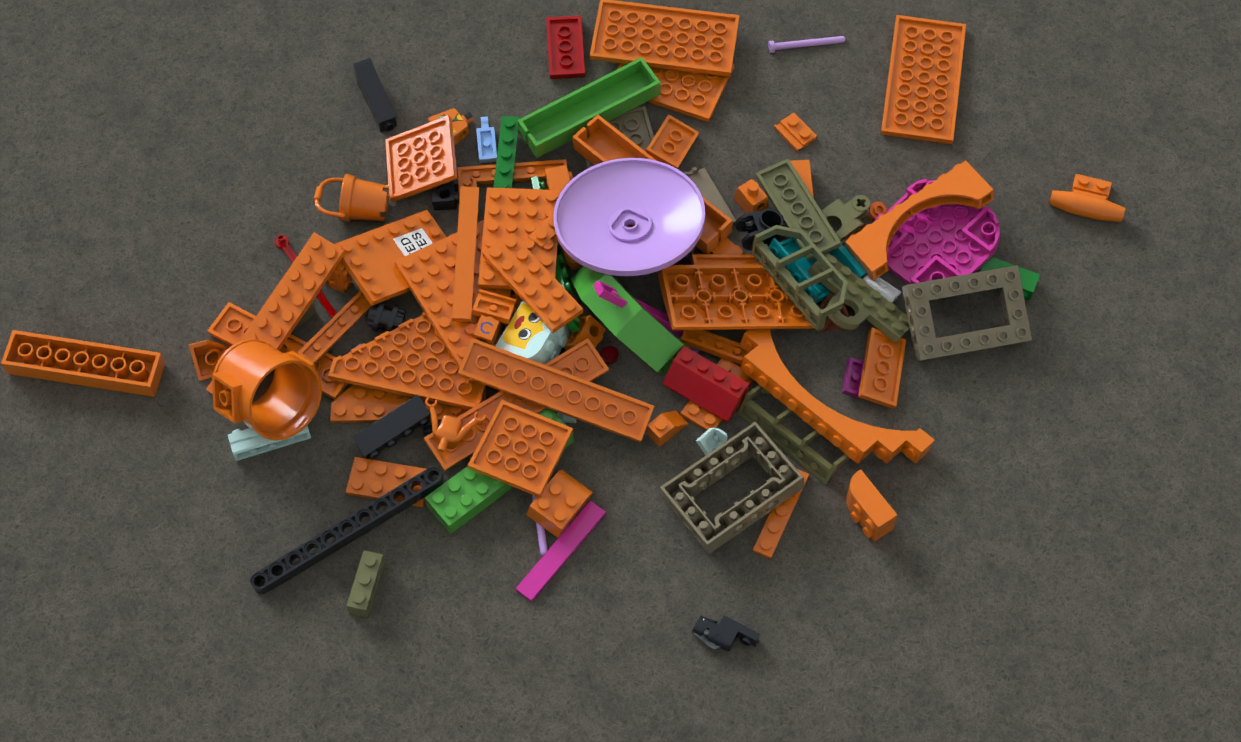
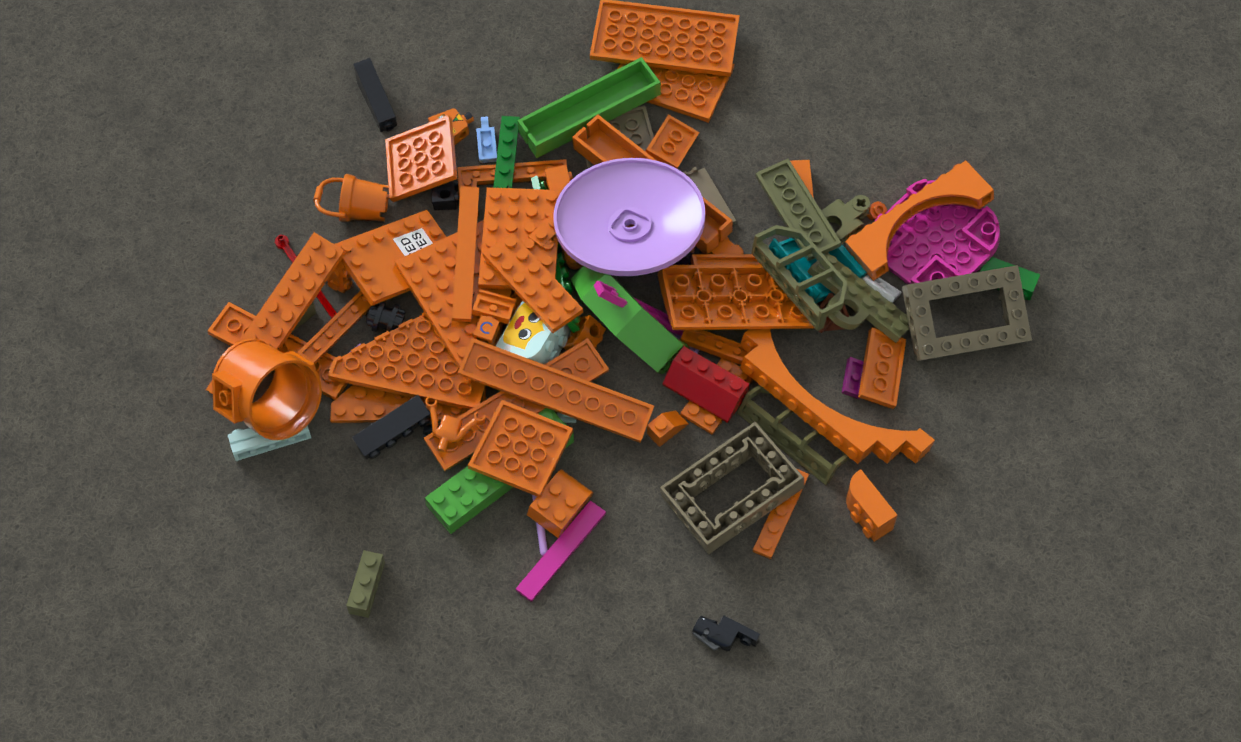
orange brick [1,330,165,397] -> none
orange slope [188,340,229,381] -> none
black beam [250,467,444,594] -> none
orange plate [346,457,430,507] -> none
red plate [546,15,585,79] -> none
dark red plate [600,346,619,364] -> none
light aqua plate [696,428,728,455] -> none
orange torso [734,179,769,213] -> none
black piece [735,208,784,250] -> none
lavender bar [768,36,846,53] -> none
orange plate [774,112,817,152] -> none
orange plate [880,15,966,144] -> none
orange plate [1049,174,1126,222] -> none

